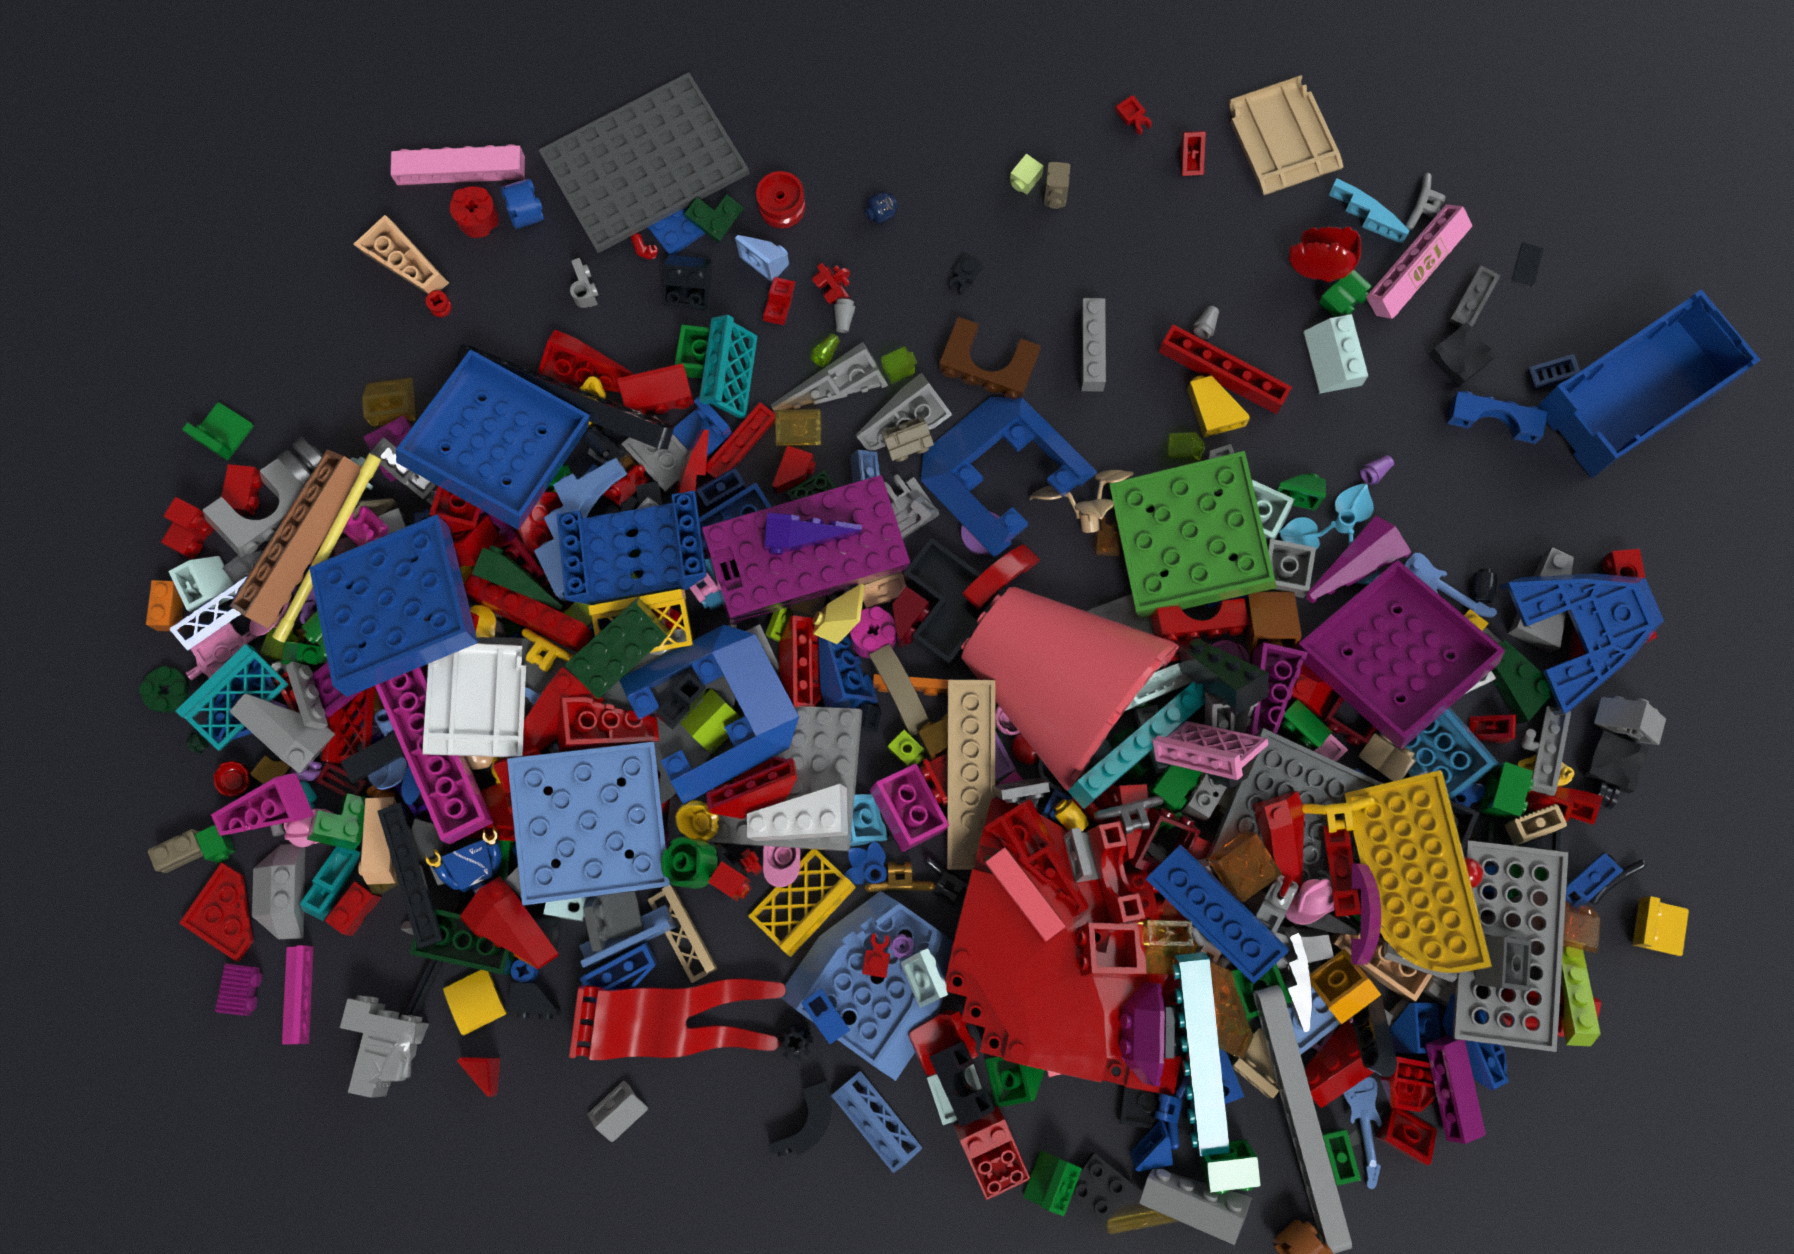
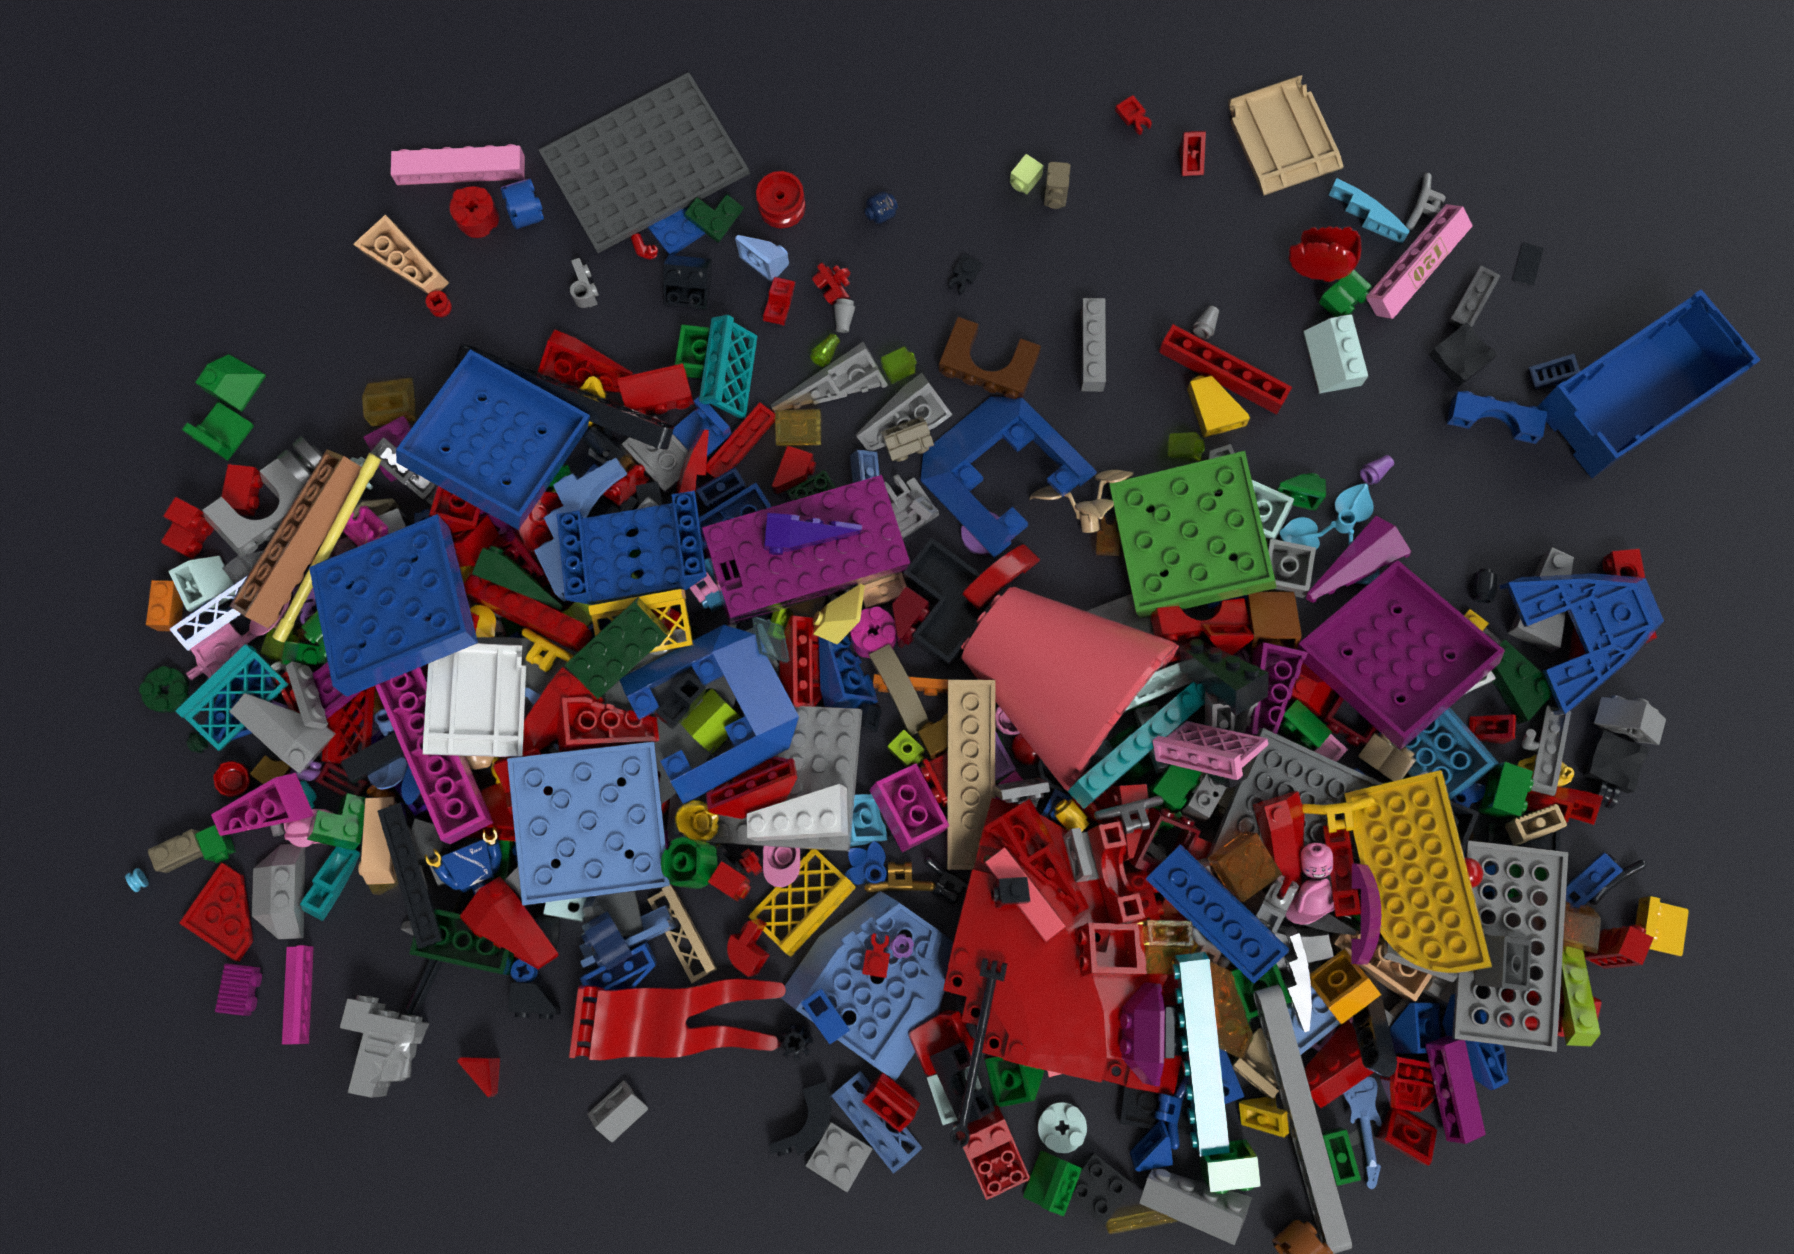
red brick [325,881,382,936] -> none
yellow slope [443,970,507,1036] -> none
light aqua hinge [900,949,948,1008] -> none
medium blue piece [1404,553,1497,618] -> none
none -> medium azure bush [125,868,149,892]
none -> green slope [195,354,266,412]
none -> dark blue brick [581,911,633,971]
none -> red brick [727,919,770,977]
none -> clear light blue piece [752,617,790,663]
none -> light grey plate [806,1122,873,1192]
none -> red brick [862,1073,920,1132]
none -> black hinge [950,958,1008,1148]
none -> black bracket [990,877,1030,908]
none -> light aqua plate [1037,1102,1087,1153]
none -> red slope [1201,624,1254,655]
none -> yellow slope [1239,1097,1289,1137]
none -> bright pink head [1300,843,1333,879]
none -> red brick [1584,925,1654,969]

